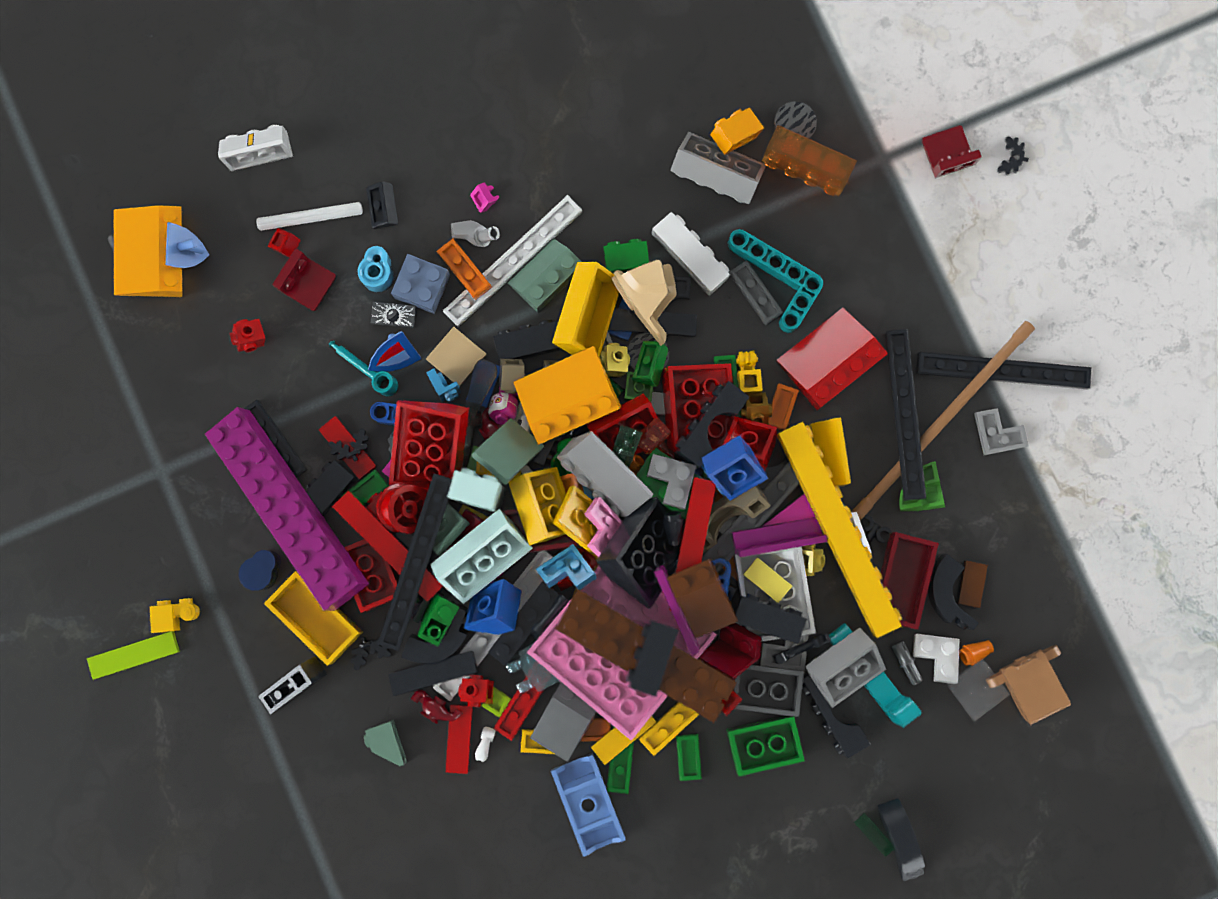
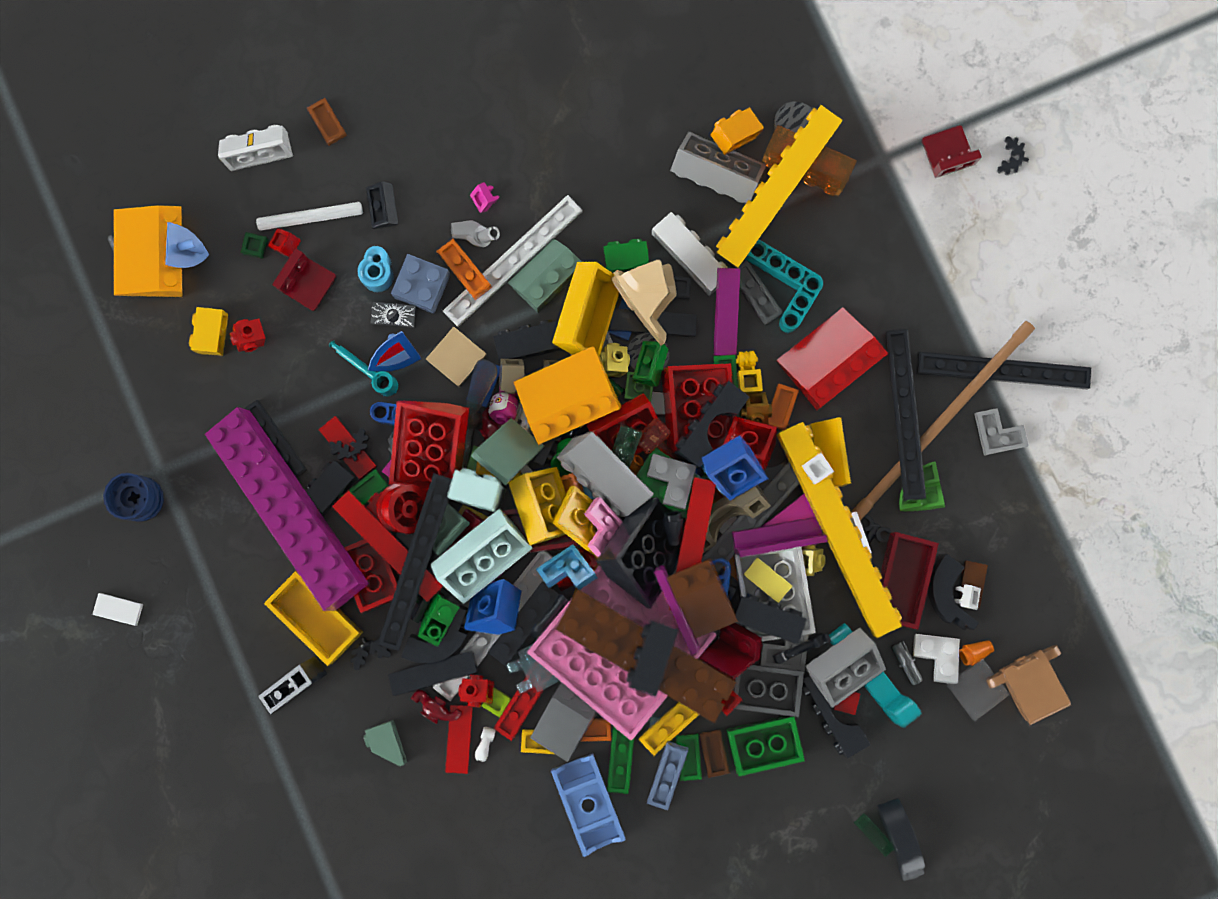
lime tile [87,631,180,680] -> none
yellow brick [150,598,200,633] -> none
dark blue piece [239,550,281,590] -> none
dark azure bracket [426,369,461,402] -> none
yellow tile [591,716,656,765] -> none
none -> white tile [92,593,143,626]
none -> dark blue wheel [103,473,164,522]
none -> yellow brick [189,307,228,356]
none -> dark green tile [240,232,268,259]
none -> dark orange tile [307,98,347,146]
none -> sand blue tile [647,741,688,810]
none -> reddish brown tile [699,729,730,778]
none -> magenta tile [713,268,740,355]
none -> yellow brick [716,105,843,268]
none -> white plate [802,453,834,485]
none -> red tile [833,692,860,715]
none -> white tile [954,584,981,610]

